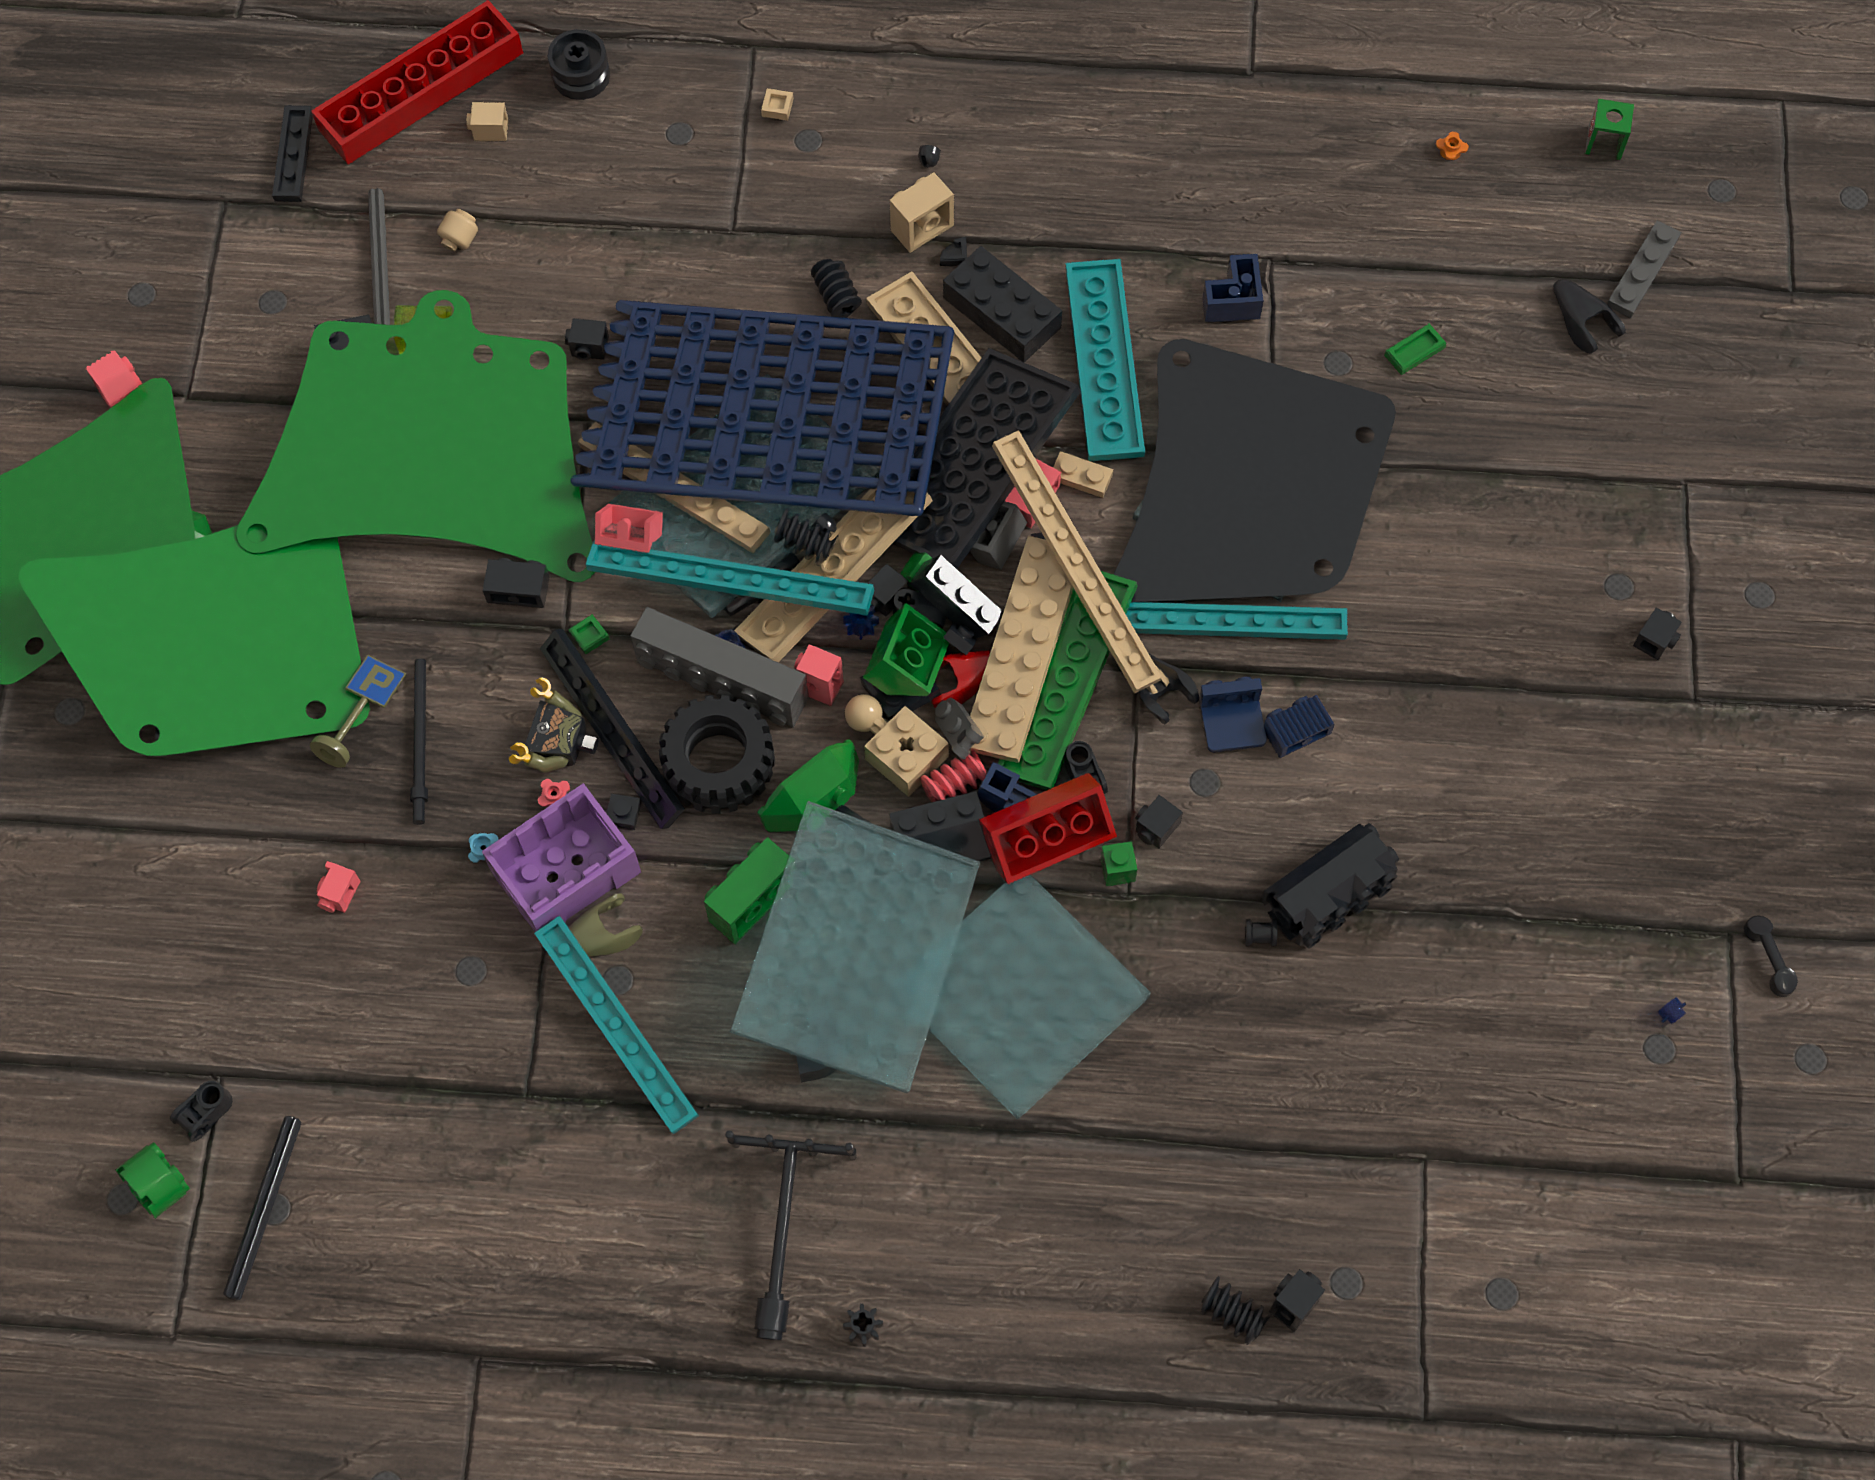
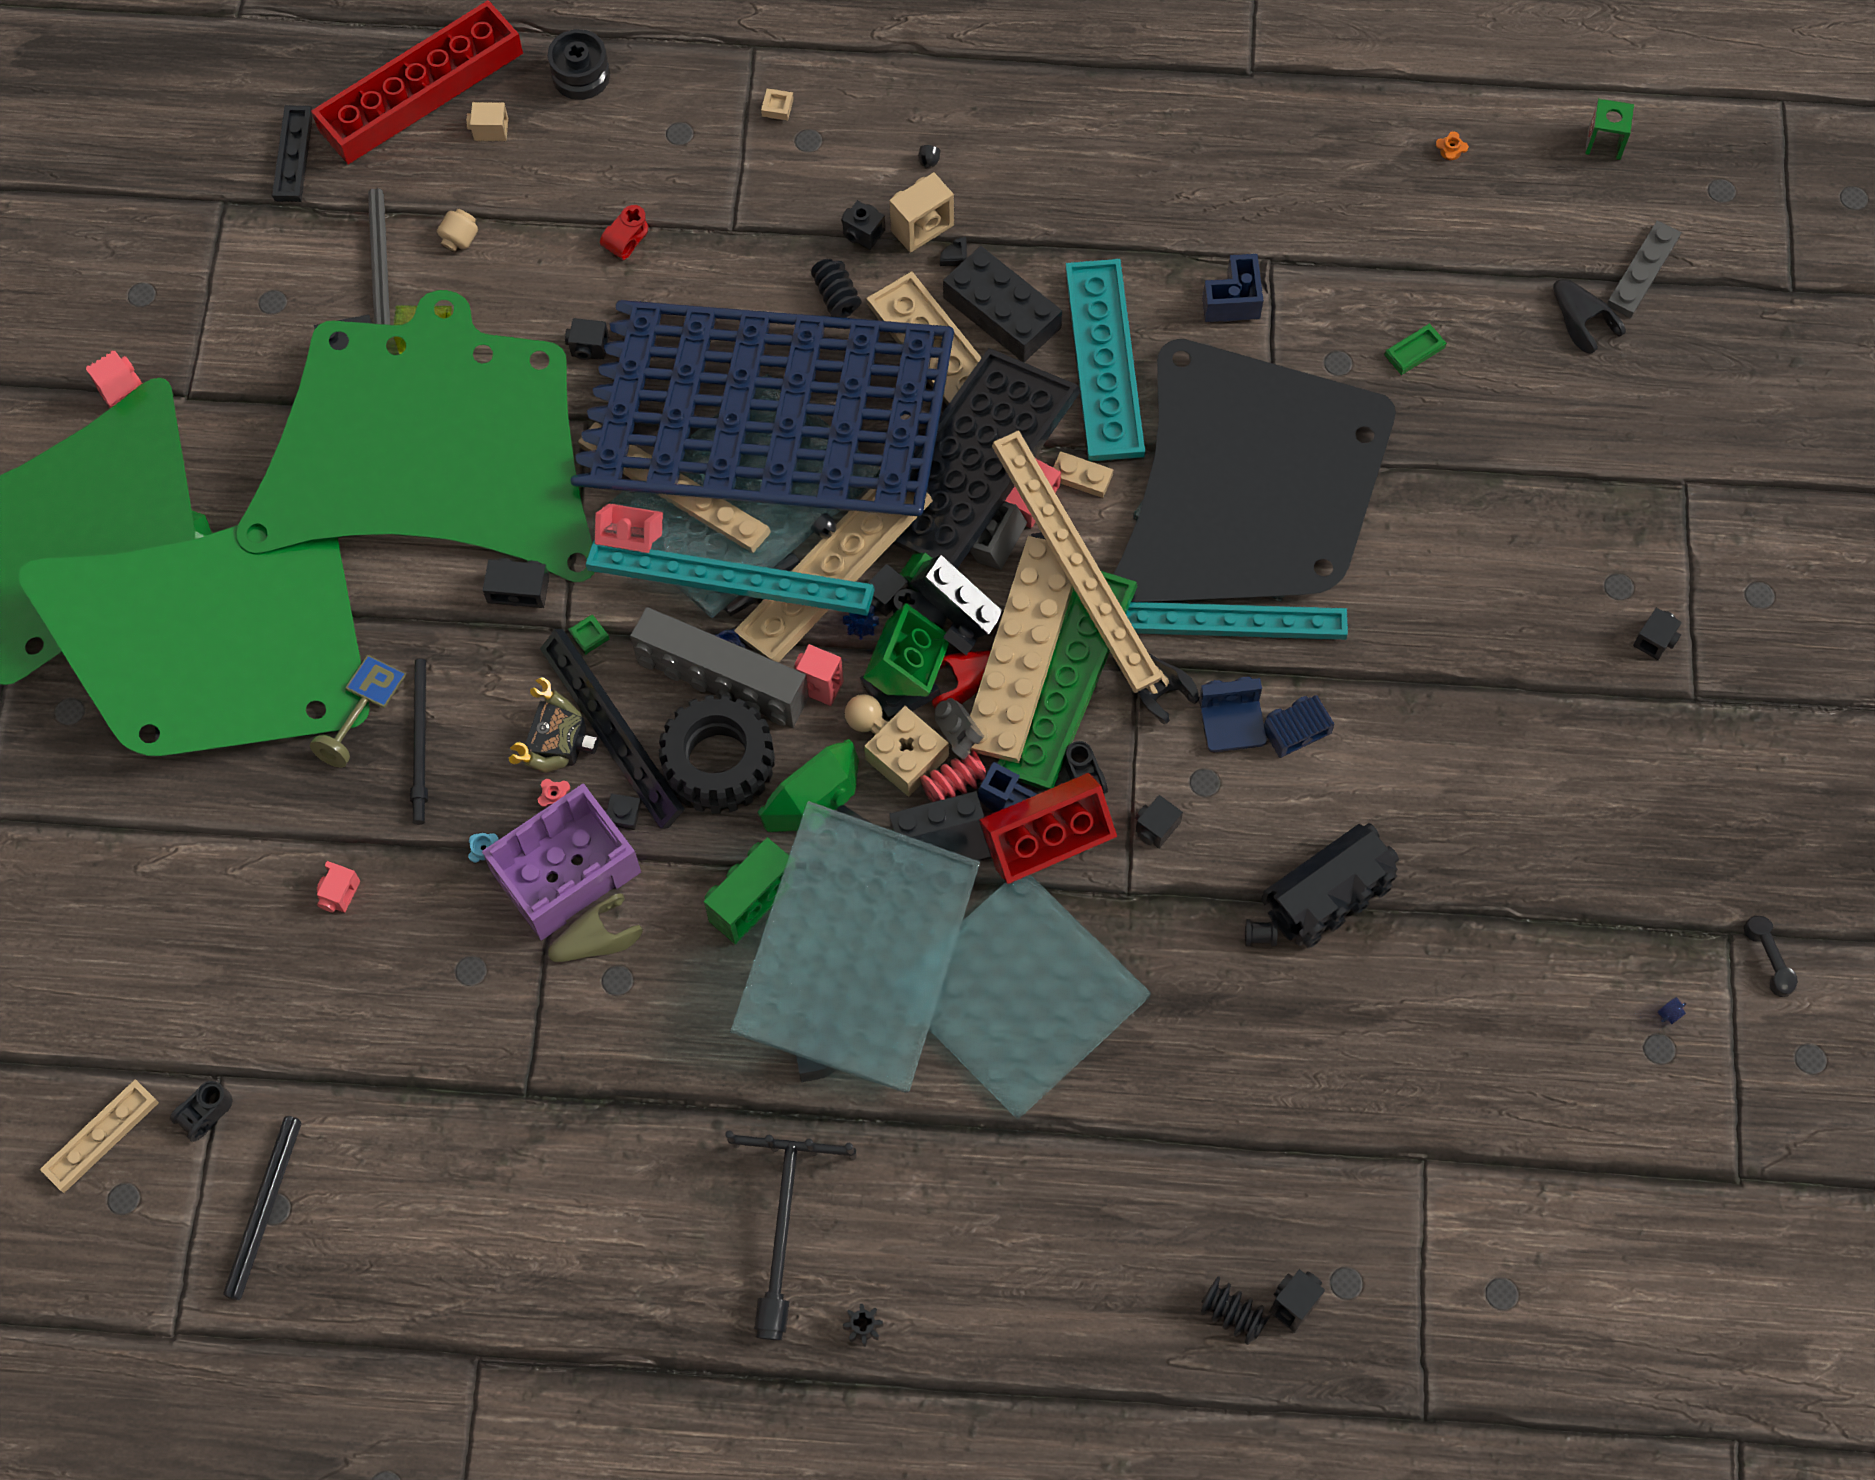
green brick [115,1142,190,1219] -> none
teal plate [534,915,699,1134] -> none
black piece [774,508,839,566] -> none
green brick [1100,841,1138,886] -> none
none -> tan plate [40,1079,159,1193]
none -> red piece [600,205,648,260]
none -> black brick [841,200,885,250]

